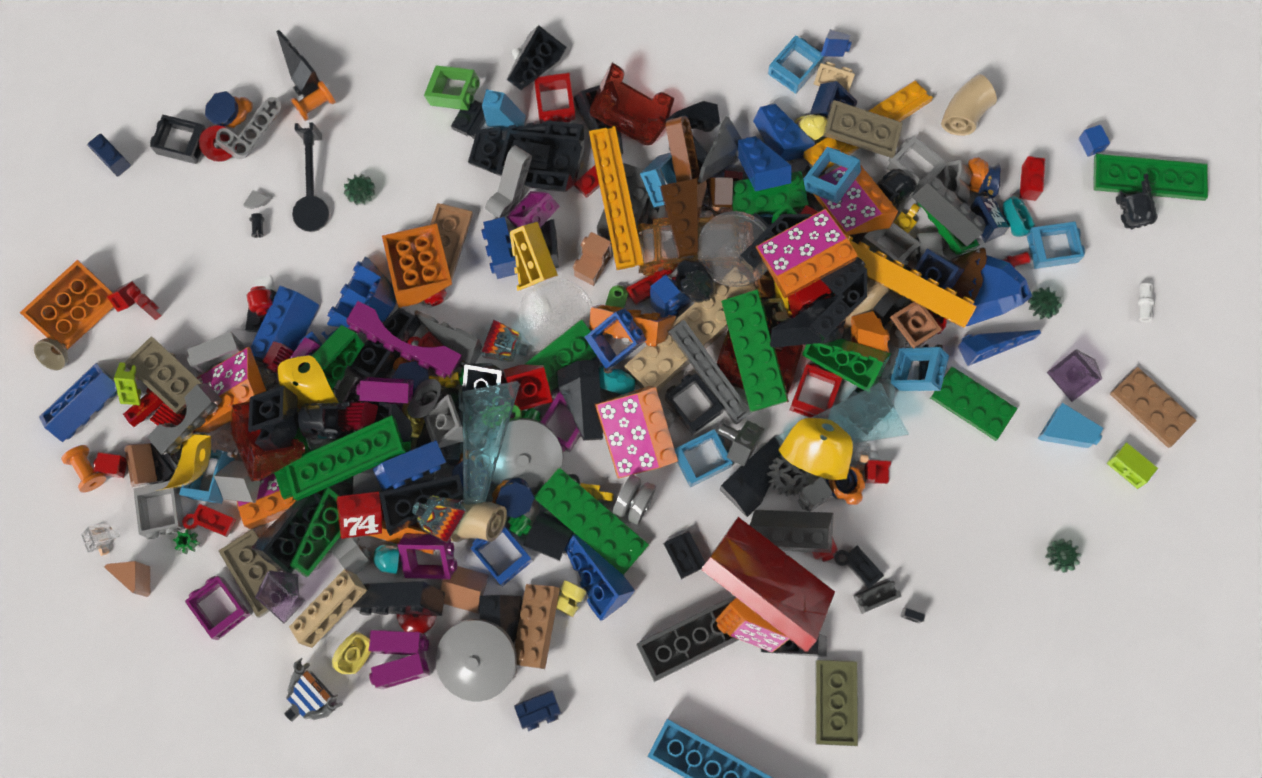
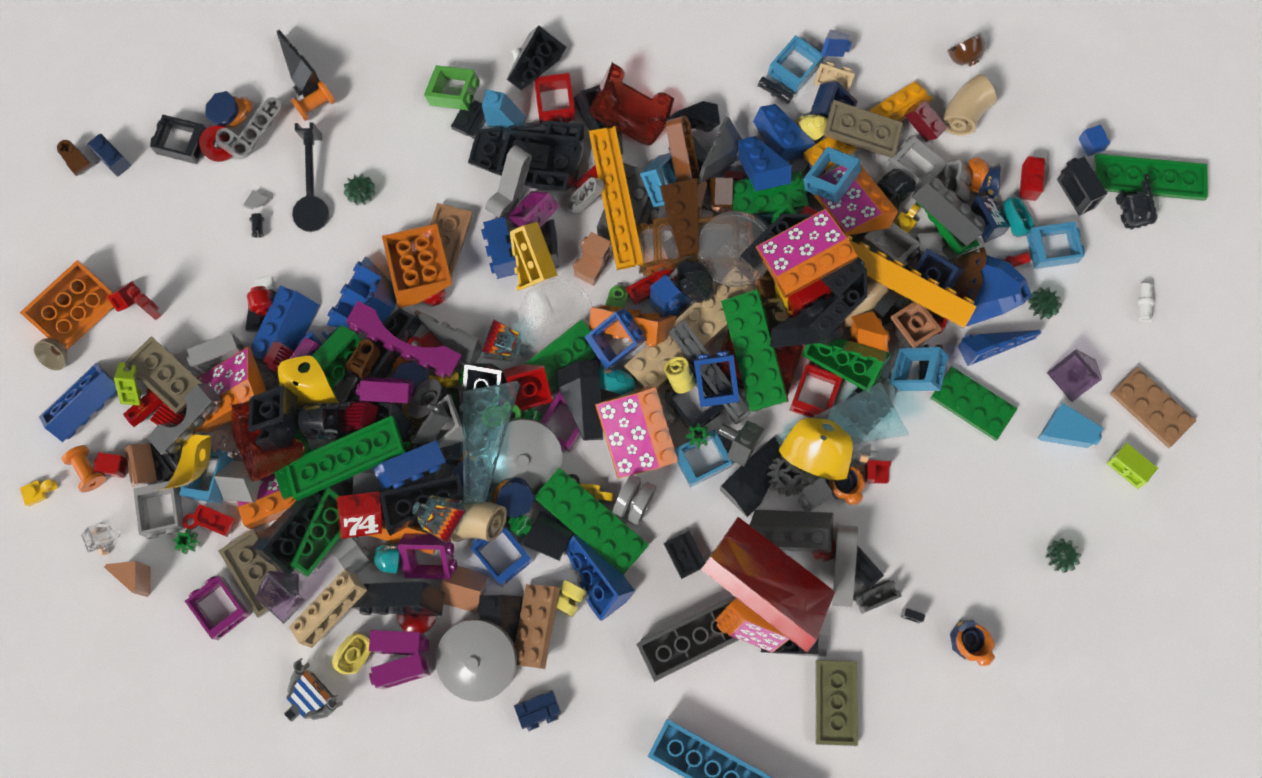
none -> yellow plate [20,479,58,507]
none -> reddish brown piece [57,140,92,176]
none -> reddish brown piece [346,339,380,379]
none -> dark grey hinge [407,403,450,445]
none -> light grey beam [565,177,604,214]
none -> light yellow wheel [664,357,696,393]
none -> green gear [686,423,711,449]
none -> blue window [694,351,740,407]
none -> black pin [757,76,794,104]
none -> light grey beam [832,525,858,607]
none -> dark red brick [904,100,947,142]
none -> reddish brown cylinder [947,33,985,67]
none -> piece [950,620,995,666]
none -> black window [1057,156,1108,216]

